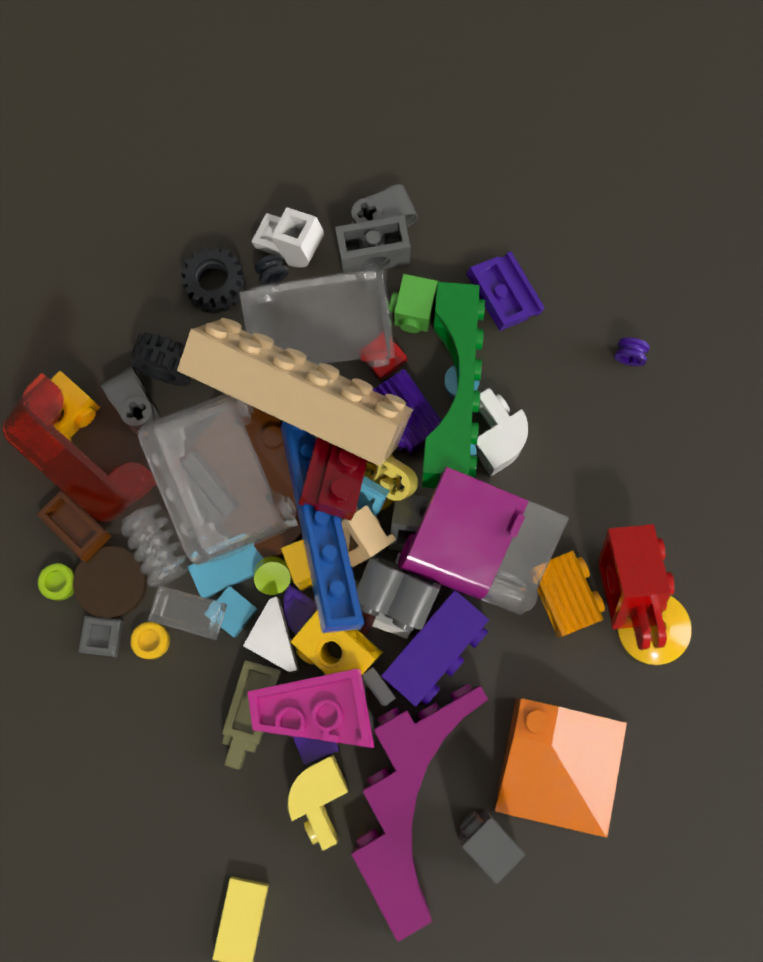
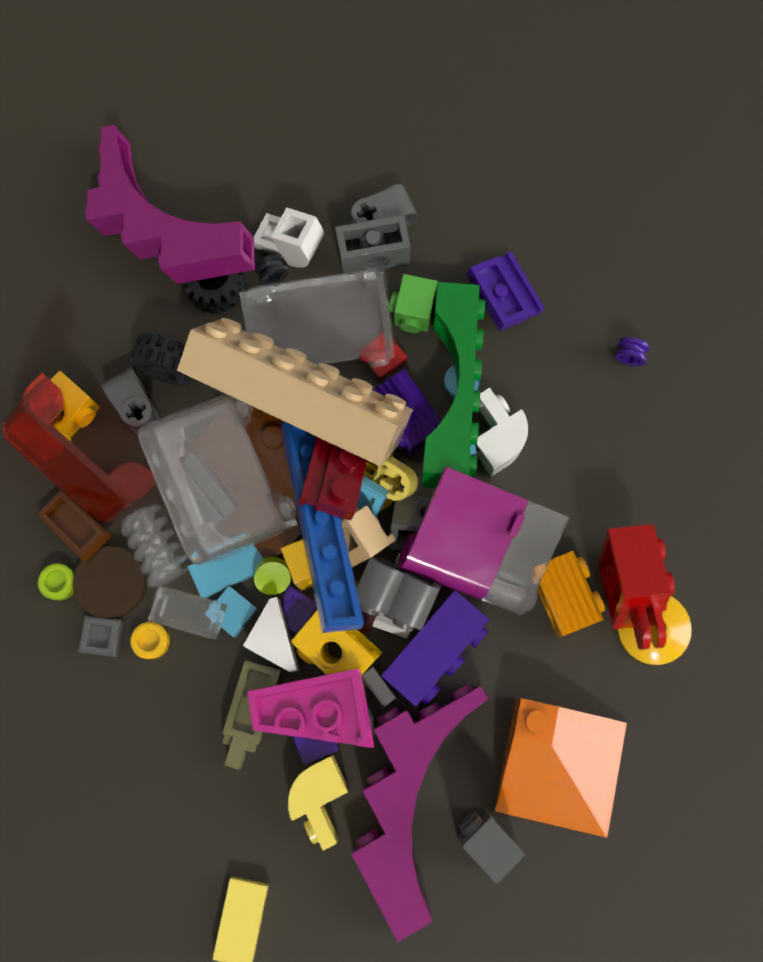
none -> magenta arch [85,125,255,284]

